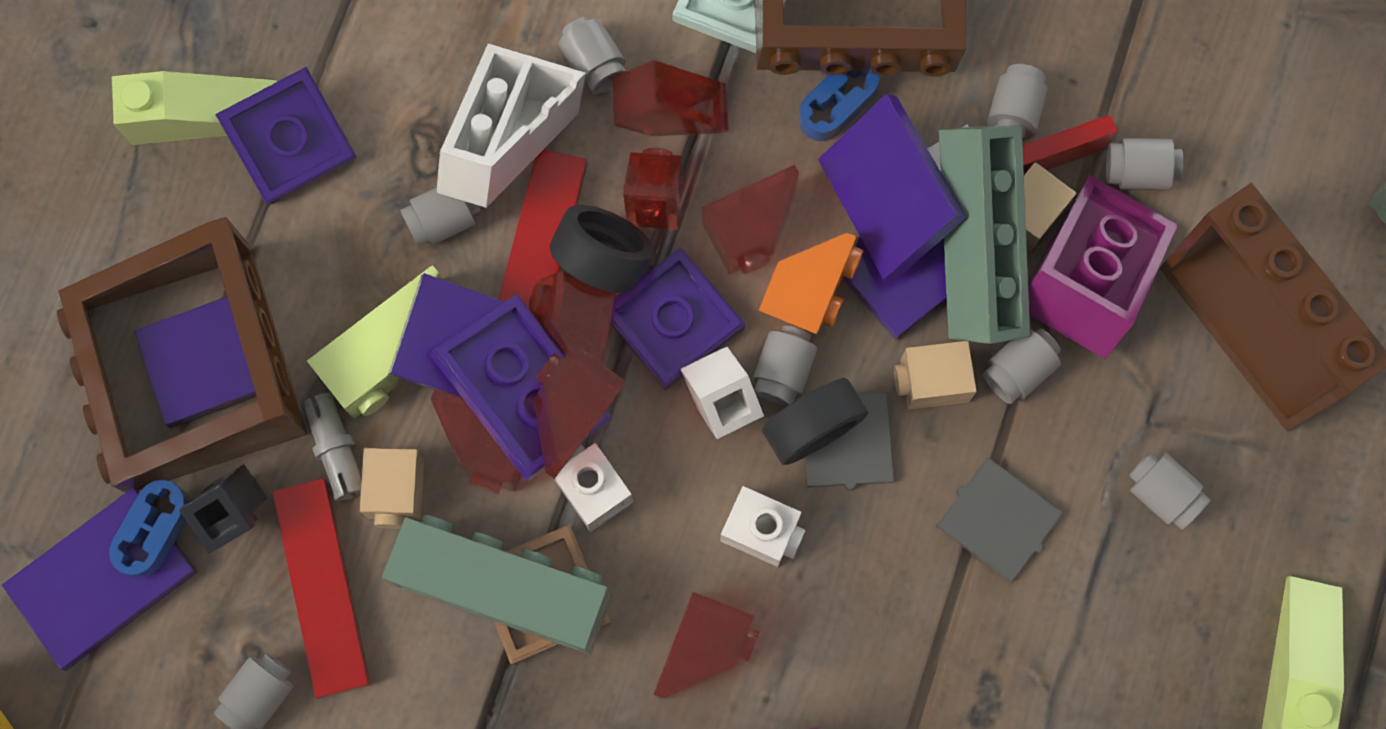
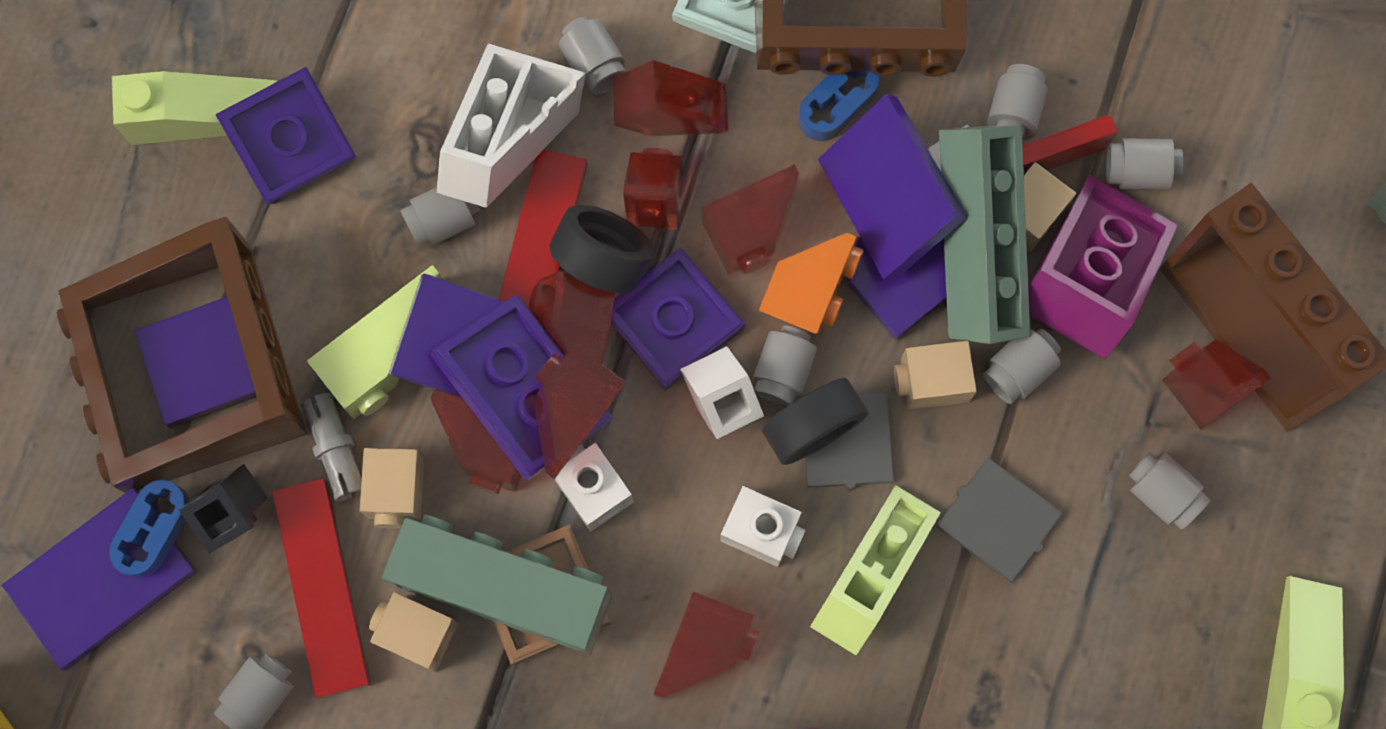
none -> tan brick [369,592,459,672]
none -> yellowish green slope [810,485,941,655]
none -> clear red slope [1162,339,1271,429]

